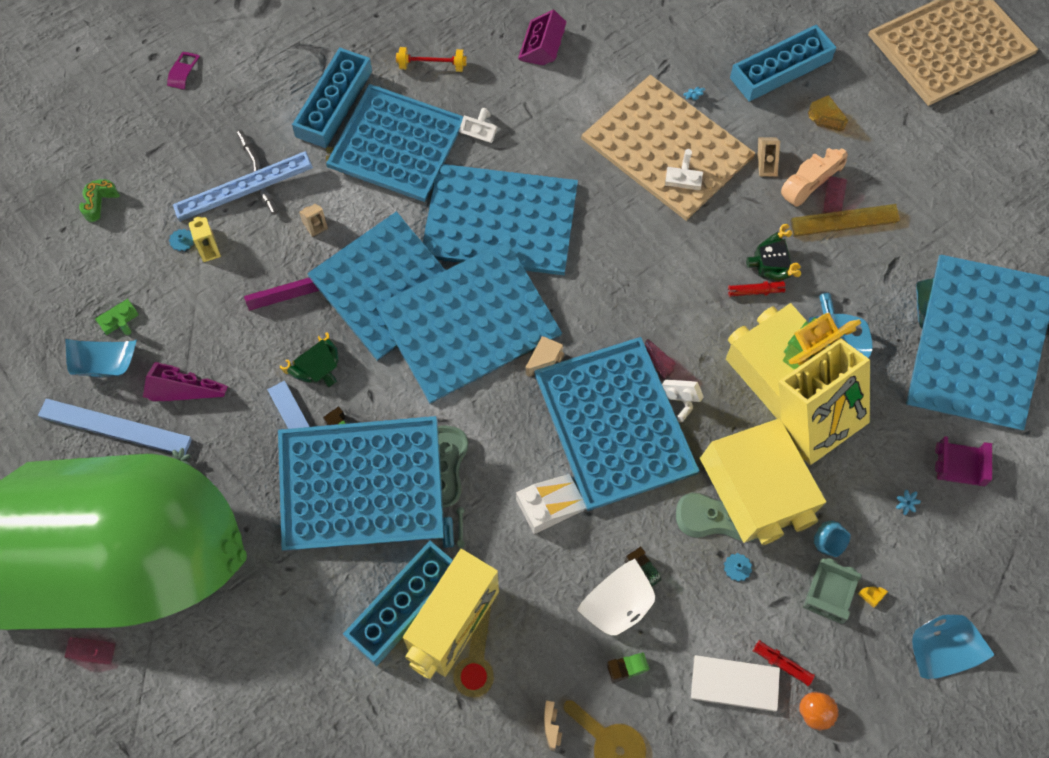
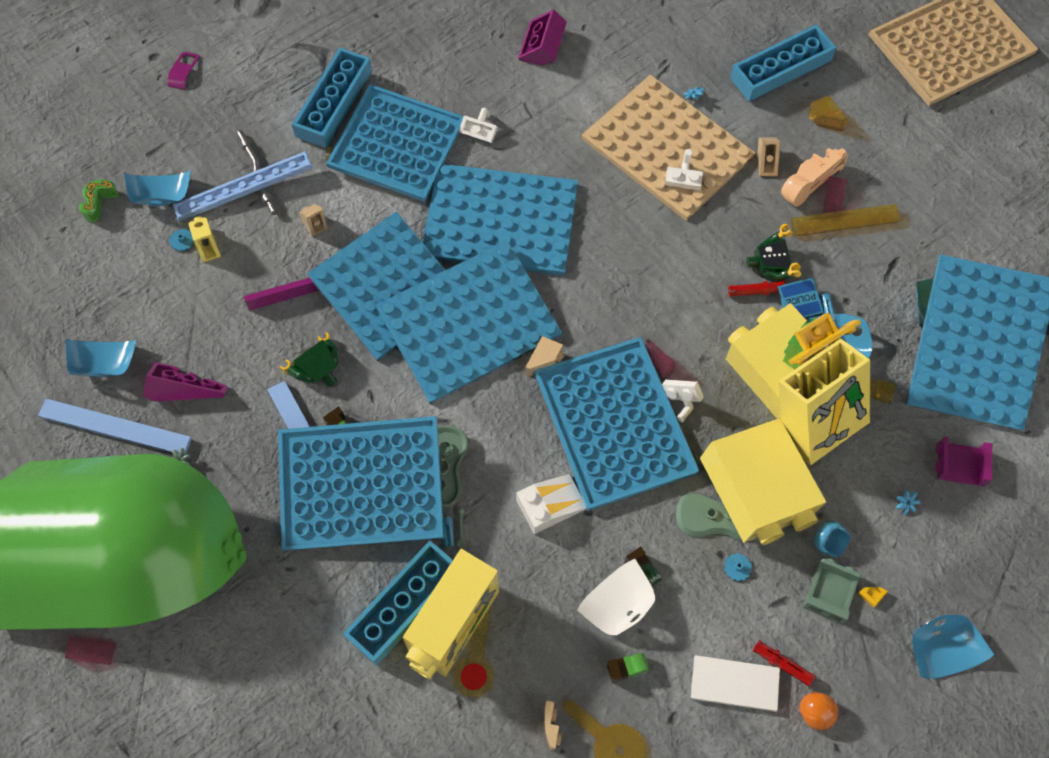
bright green plate [95,299,139,335] -> none
yellow axle [396,47,467,72] -> none
none -> dark azure piece [124,170,191,207]
none -> piece [778,278,824,318]
none -> clear yellow plate [870,378,897,404]

